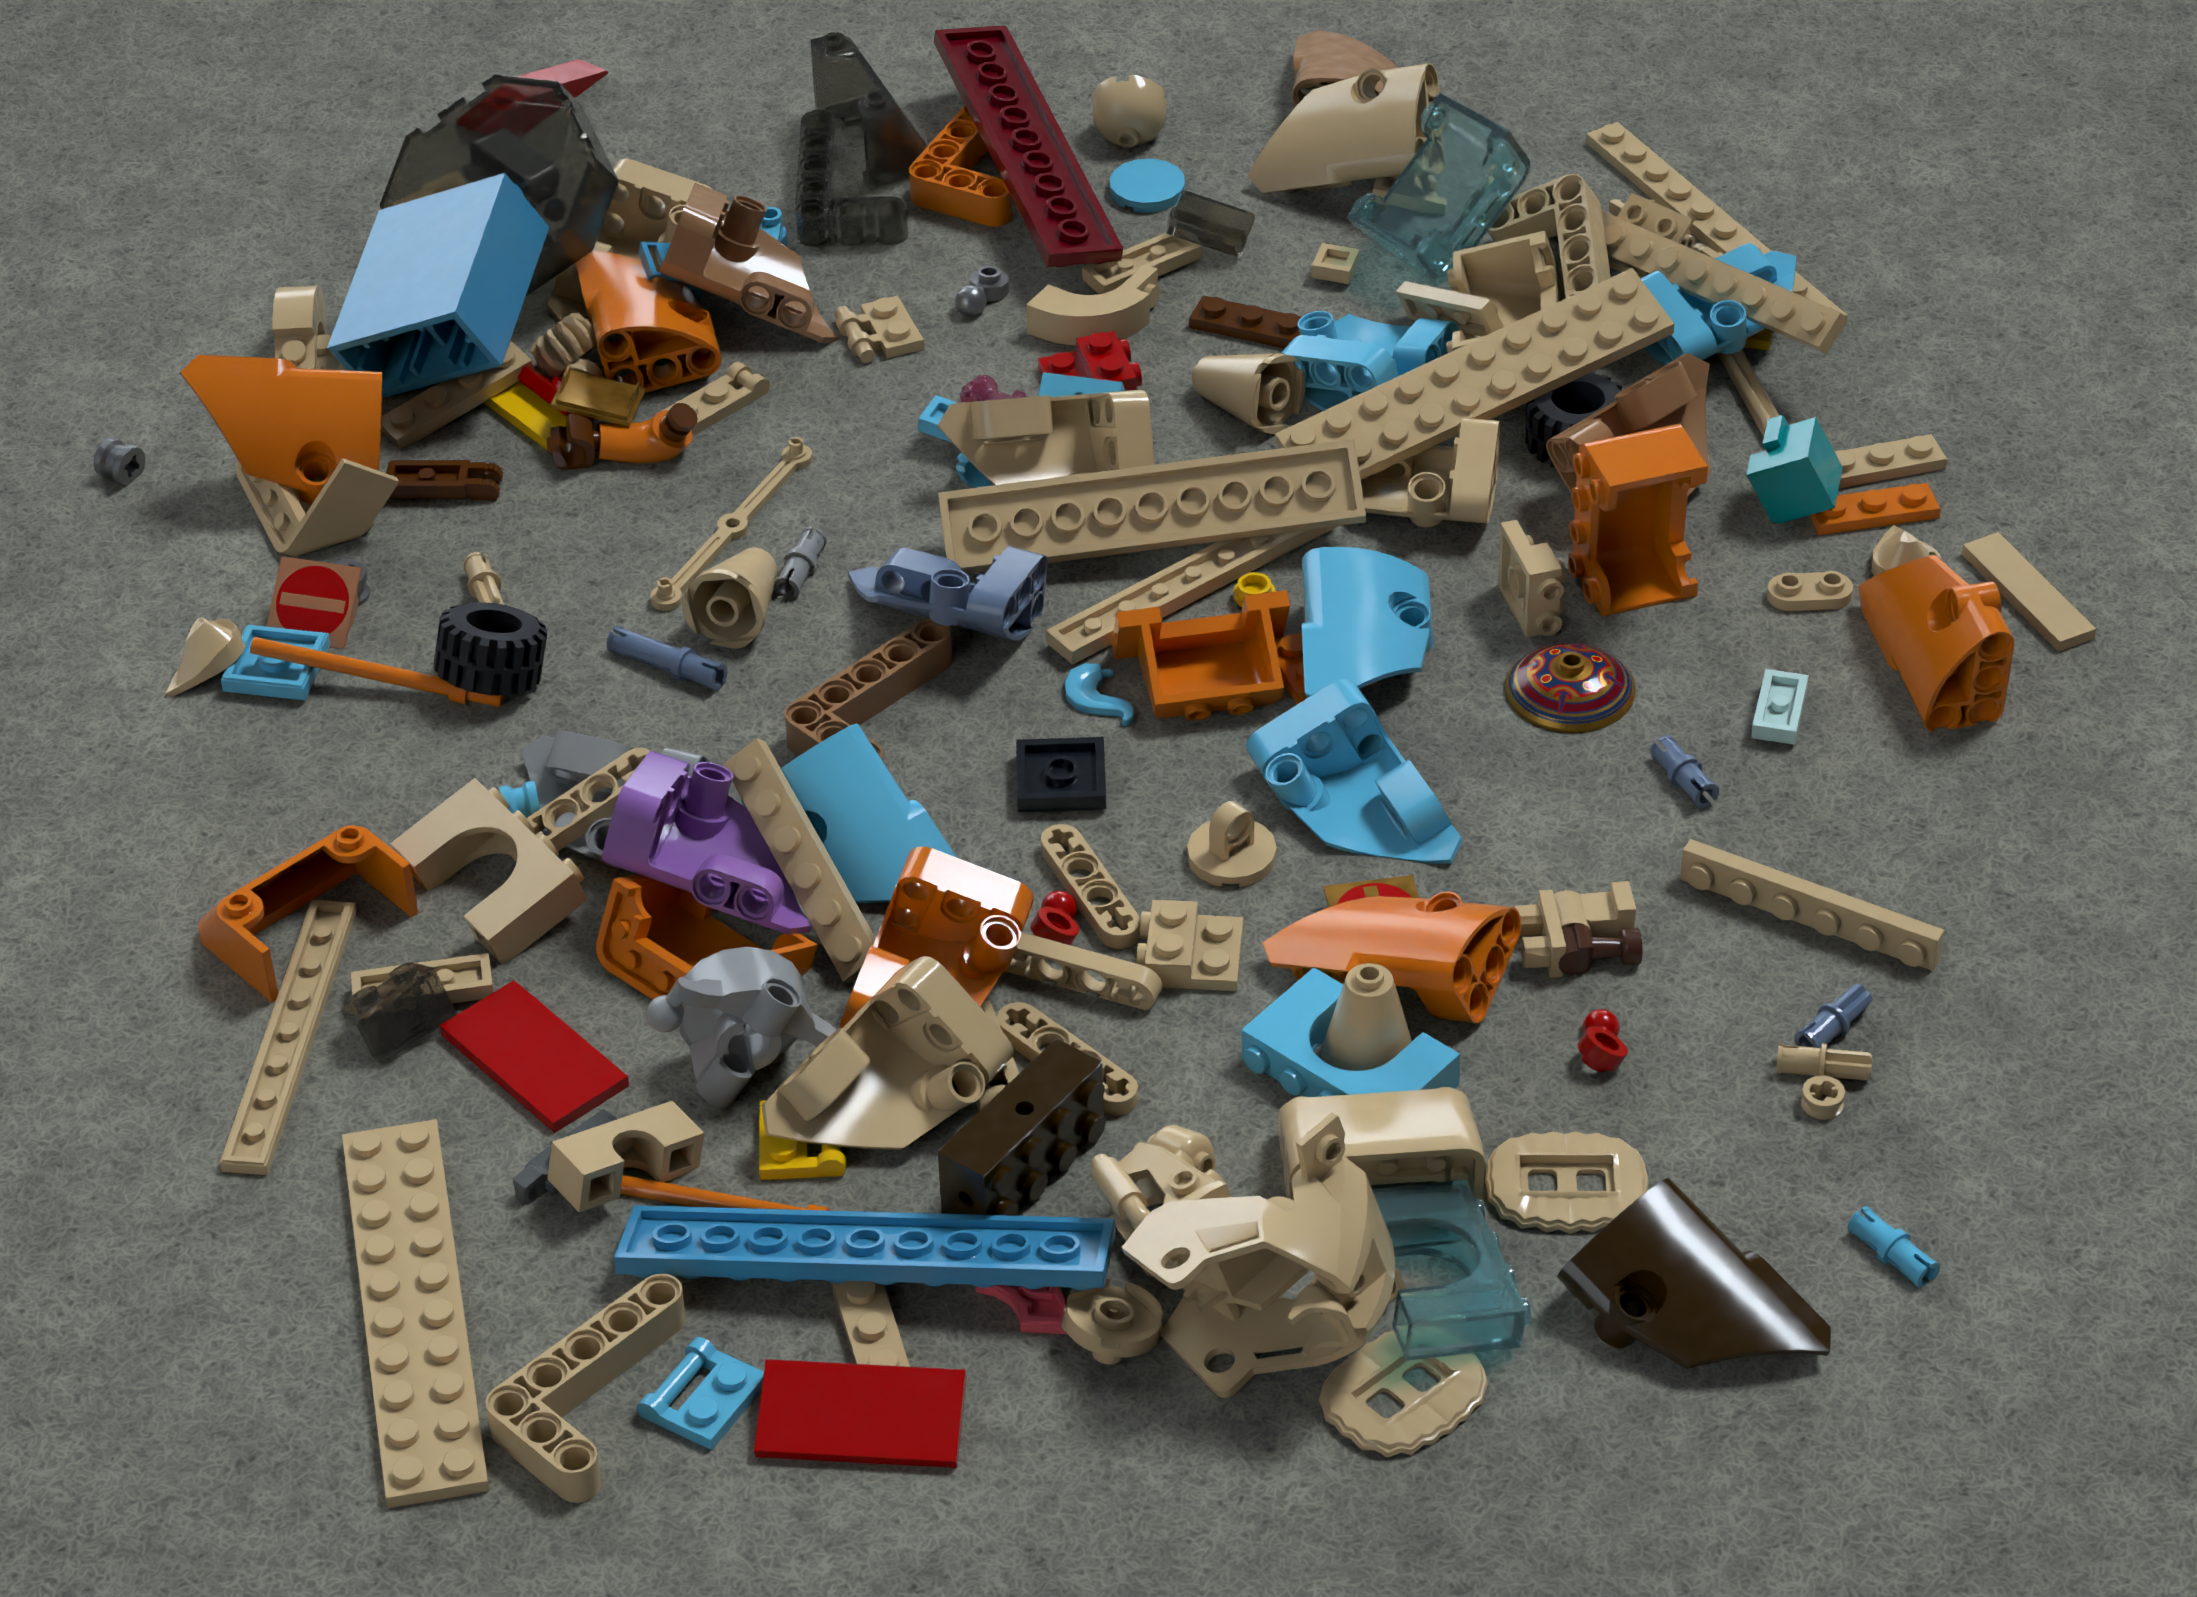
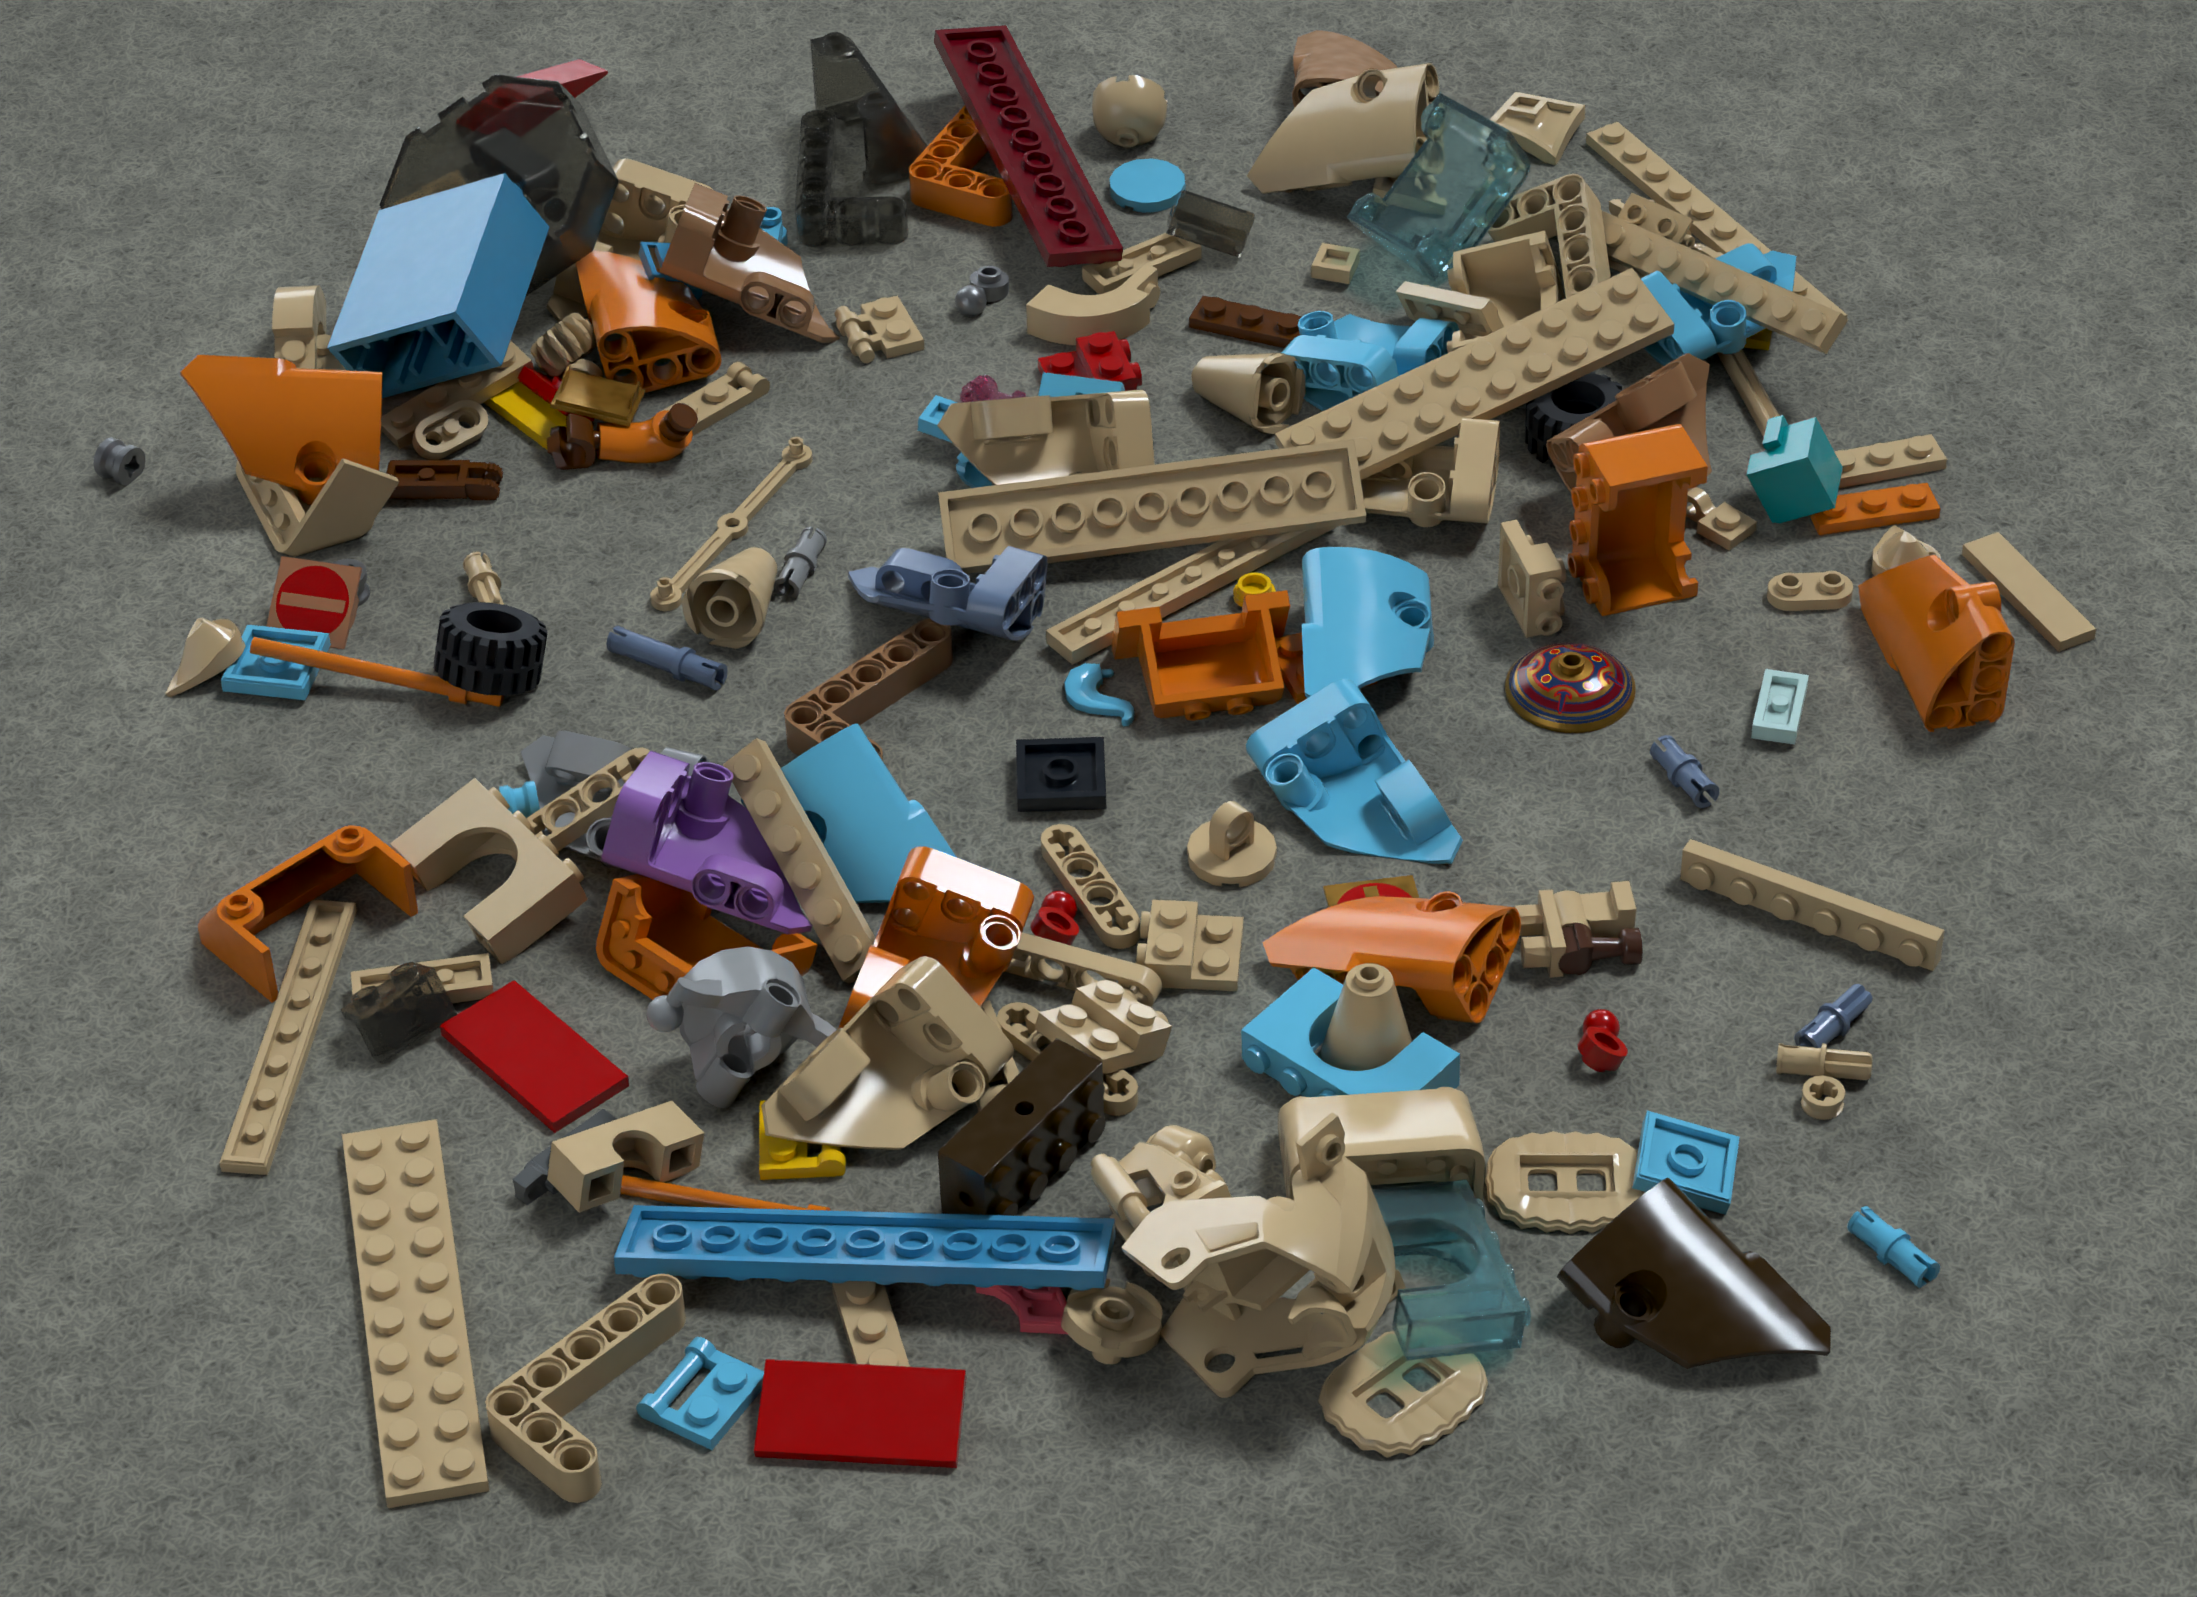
none -> tan plate [412,399,488,460]
none -> tan plate [1034,980,1172,1074]
none -> tan plate [1485,92,1585,165]
none -> medium azure plate [1632,1111,1740,1215]
none -> tan plate [1686,487,1757,551]

